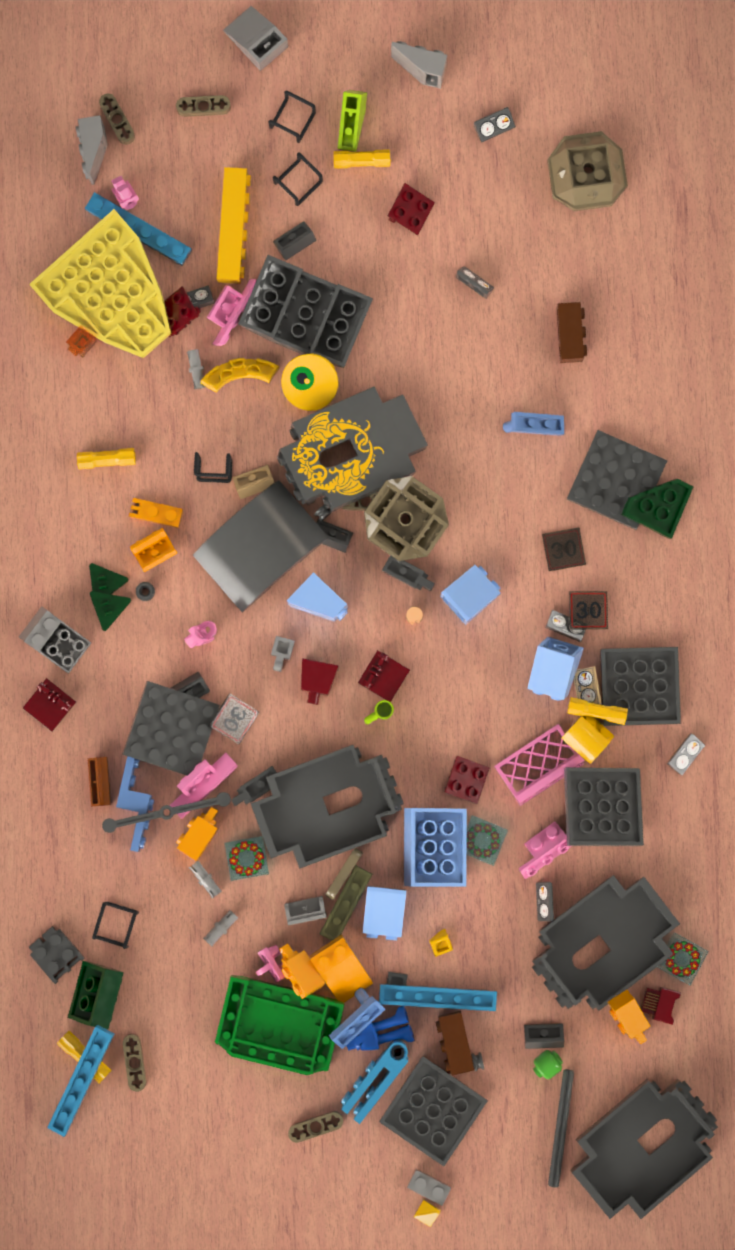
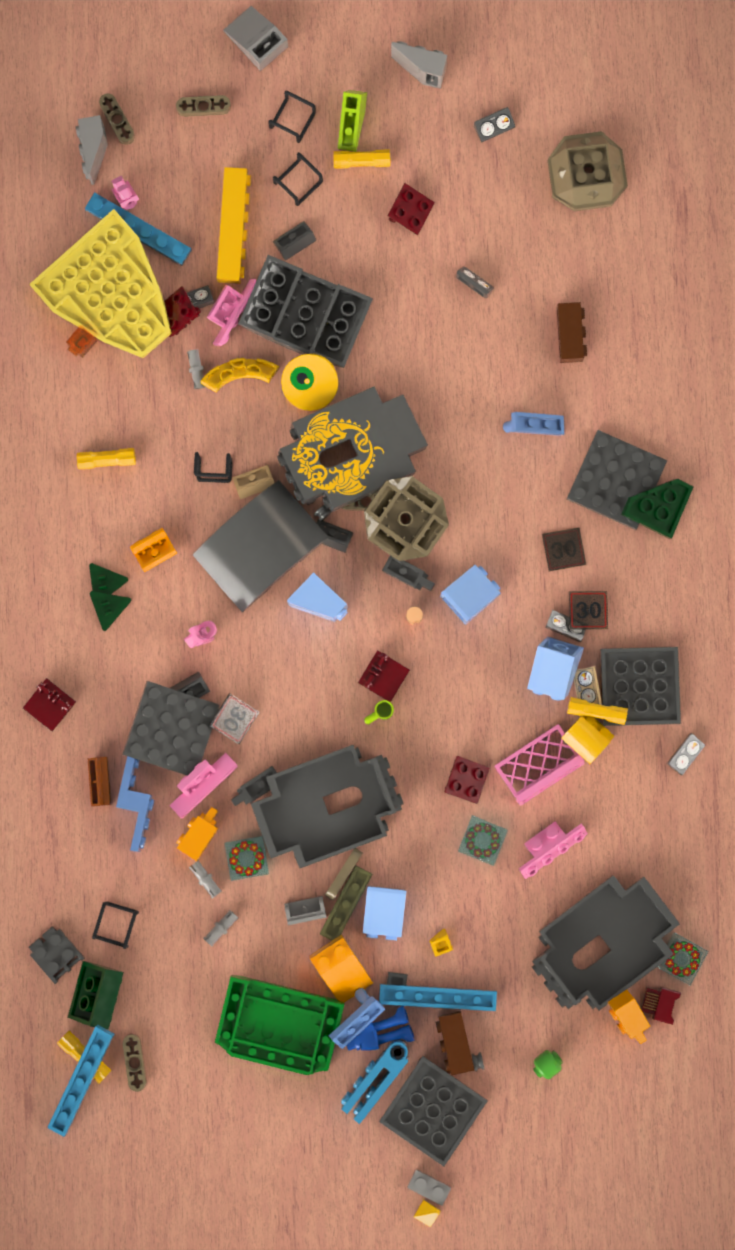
light grey slope [19,606,91,674] -> none
dark grey piece [102,792,231,833] -> none
light orange hinge [129,498,183,528] -> none
dark grey plate [136,582,155,601] -> none
bright pink hips [256,945,285,982] -> none
light grey plate [271,636,295,672] -> none
light orange hinge [279,943,325,999] -> none
dark tan beam [288,1111,343,1143] -> none
dark red torso [301,658,339,705] -> none
light blue slope [404,808,467,887] -> none
dark grey slope [524,1024,565,1049] -> none
slope [536,882,554,921] -> none
dark grey axle [548,1069,574,1188] -> none
dark grey plate [564,767,644,846] -> none
dark grey panel [570,1079,718,1219] -> none

